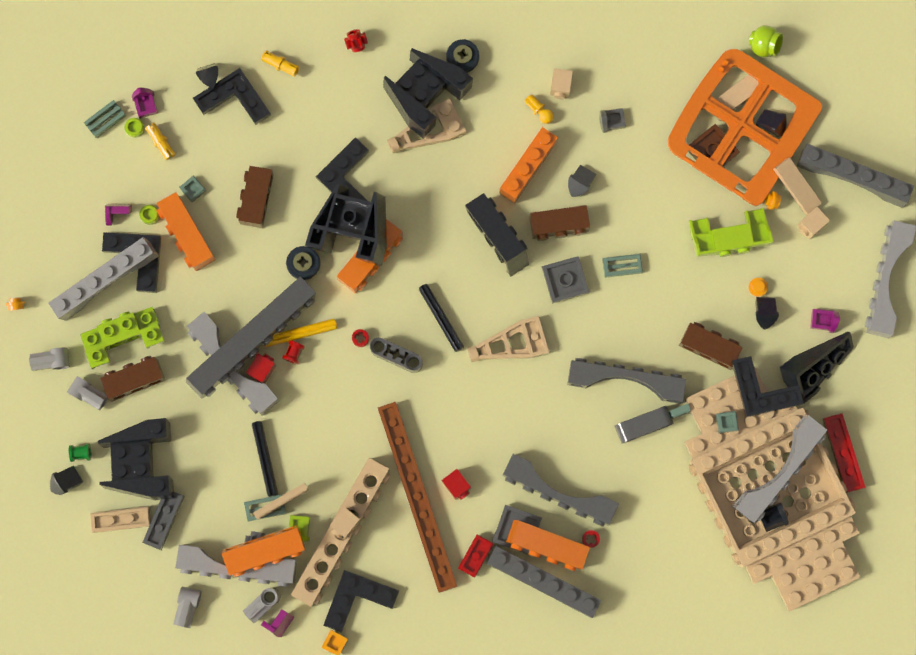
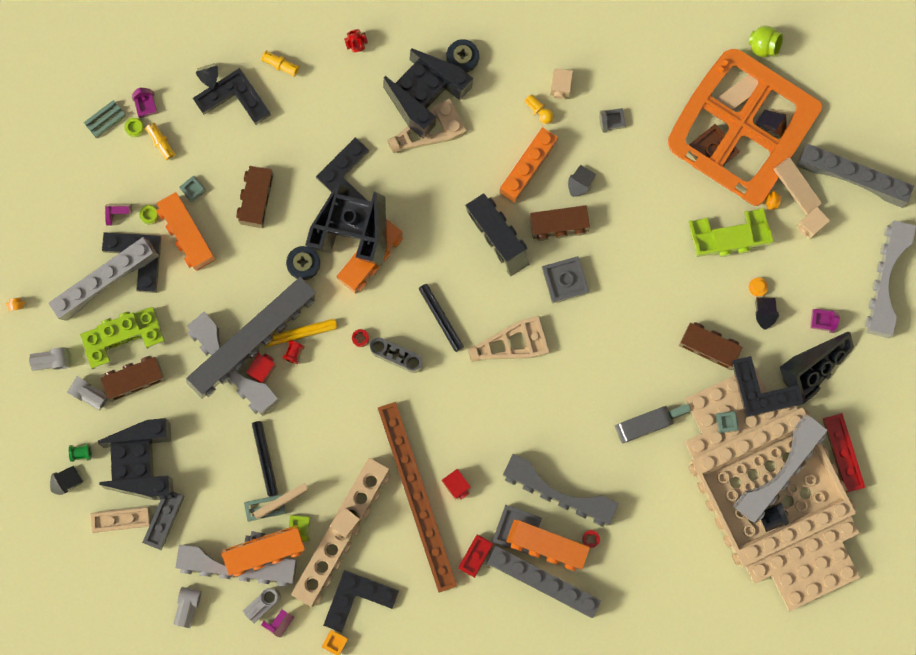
dark grey arch [567,358,686,404] -> none
sand green tile [602,254,643,278] -> none

